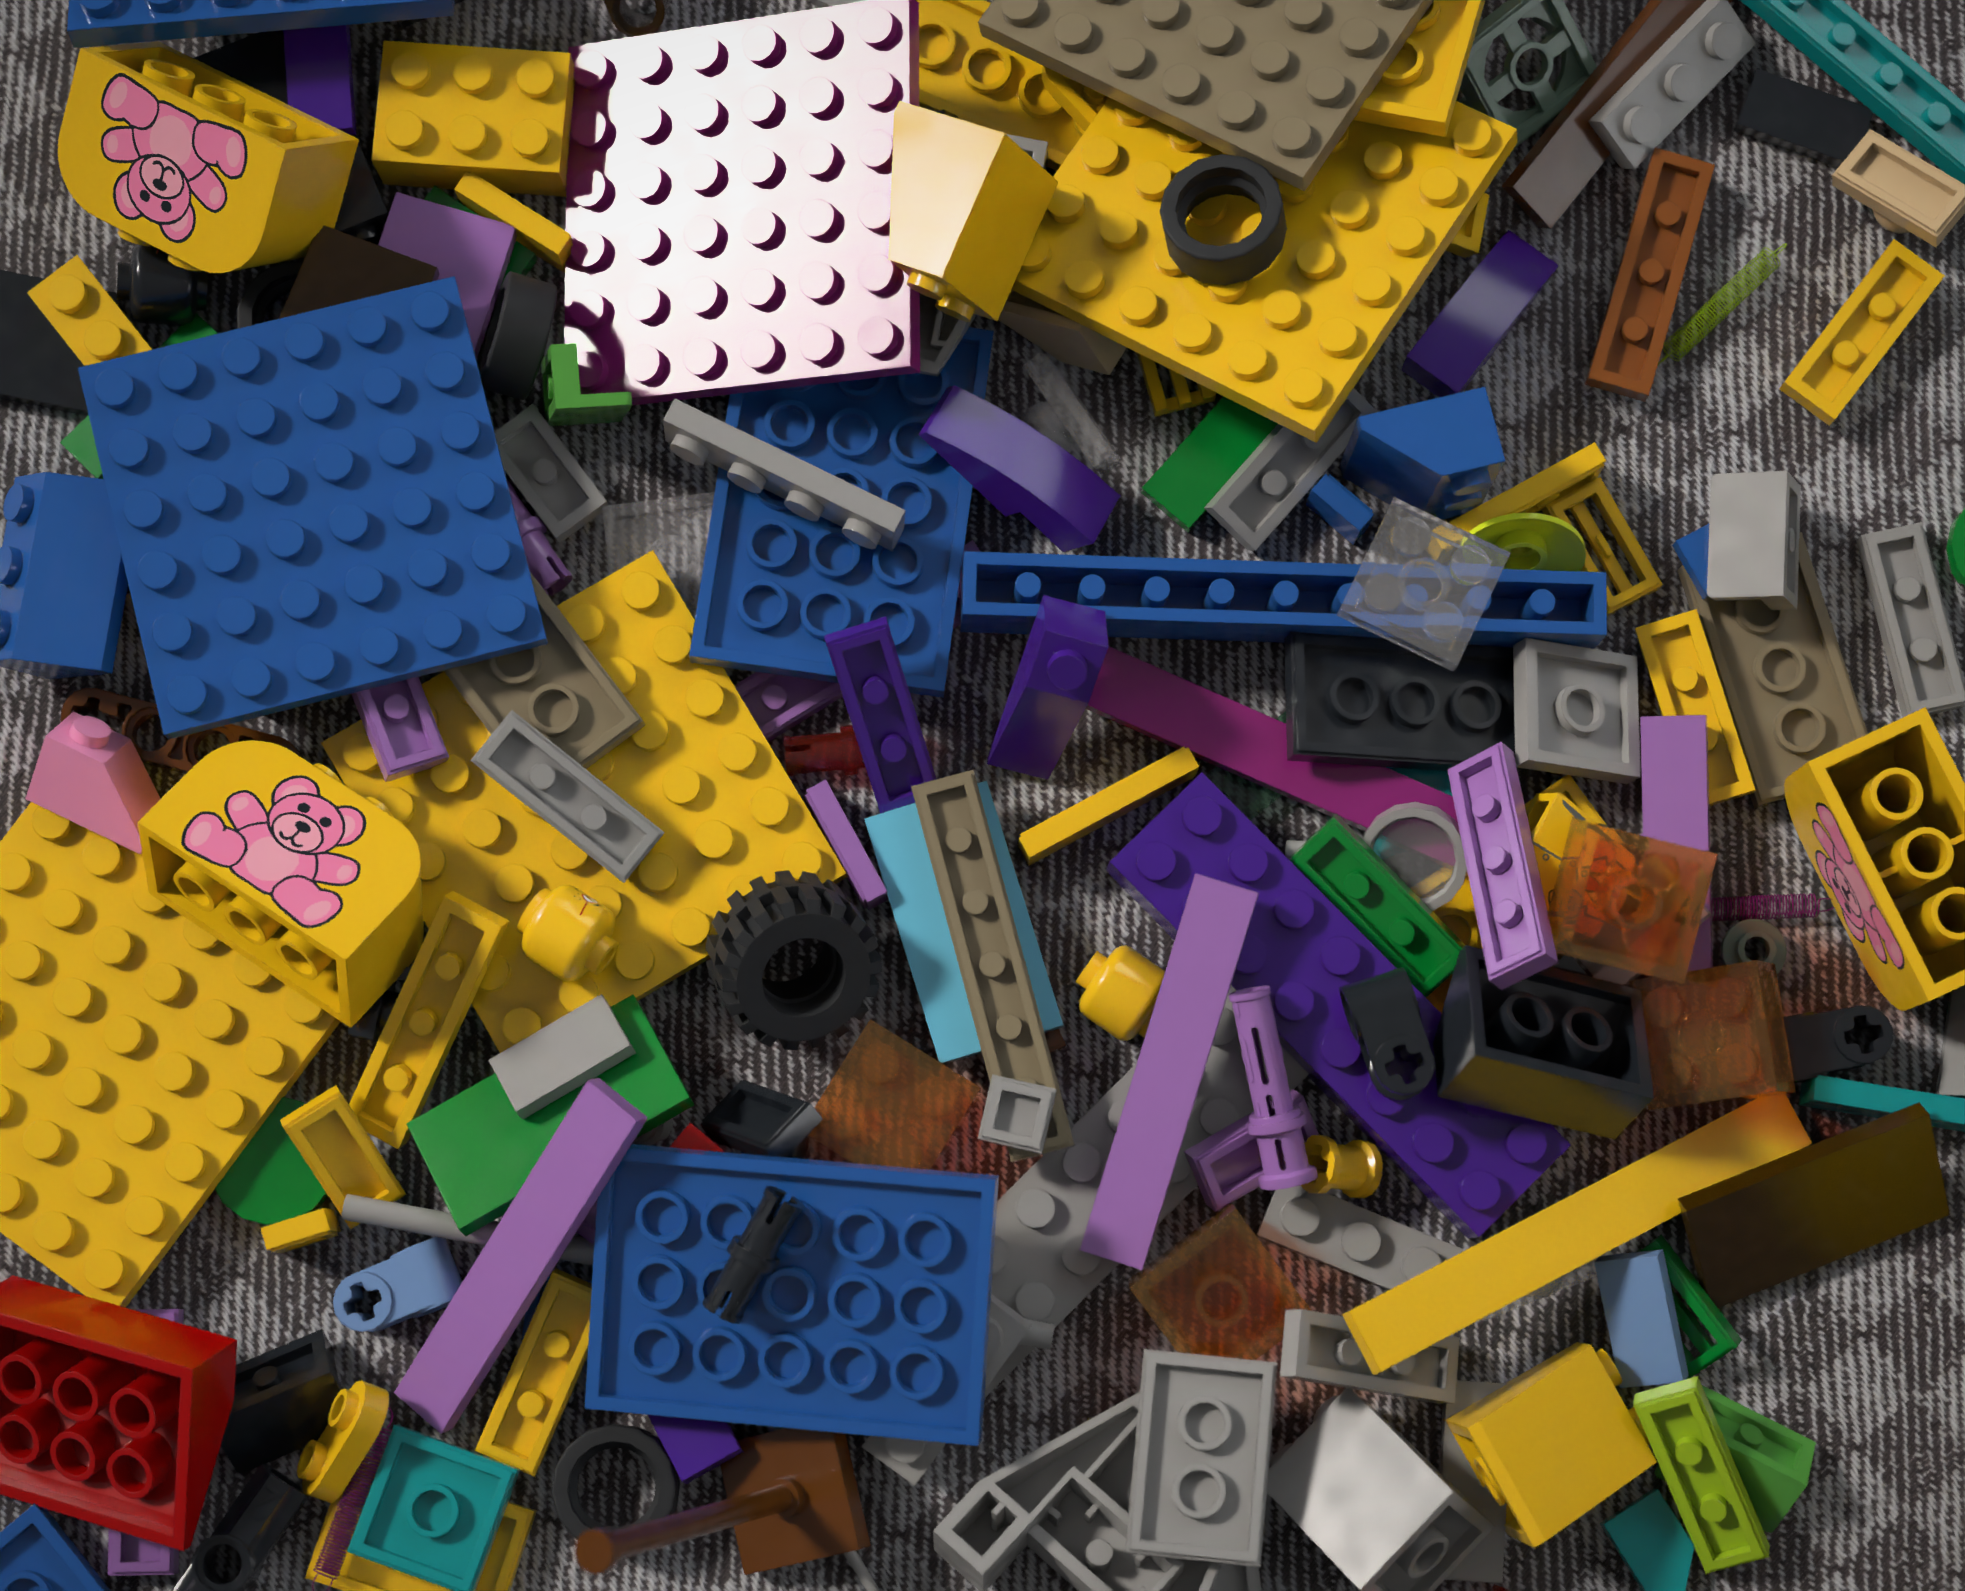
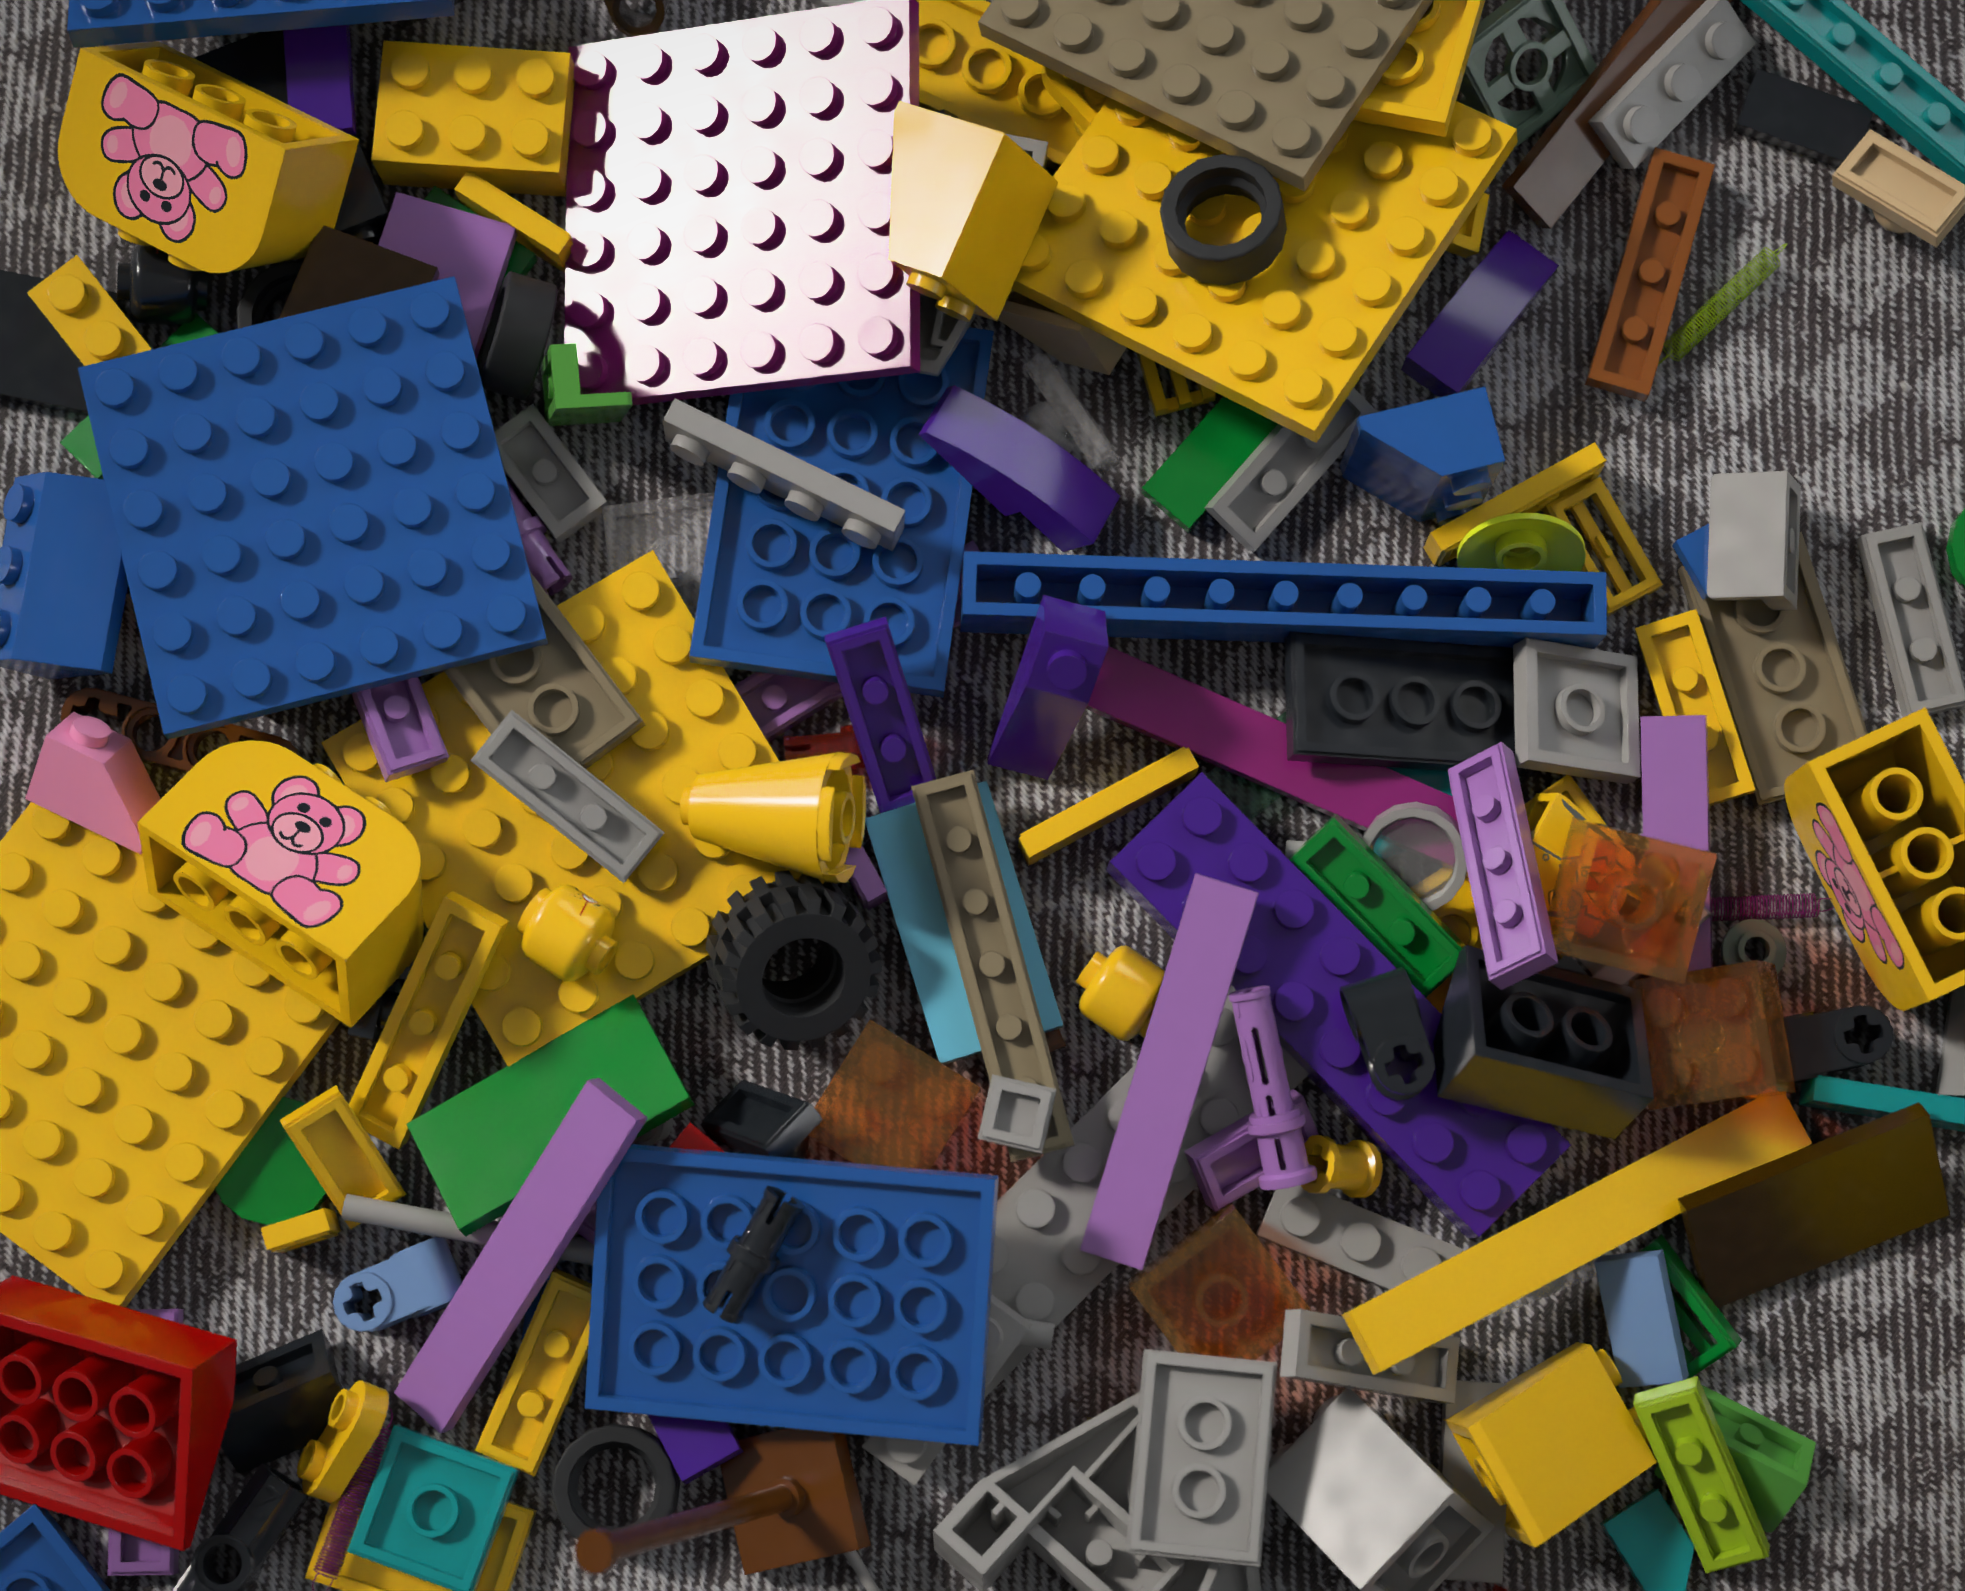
light grey tile [488,994,636,1120] -> none
blue tile [1306,474,1374,545] -> none
clear plate [1336,497,1511,671] -> none
yellow plate [1779,239,1945,426] -> none
none -> yellow cone [680,752,866,883]

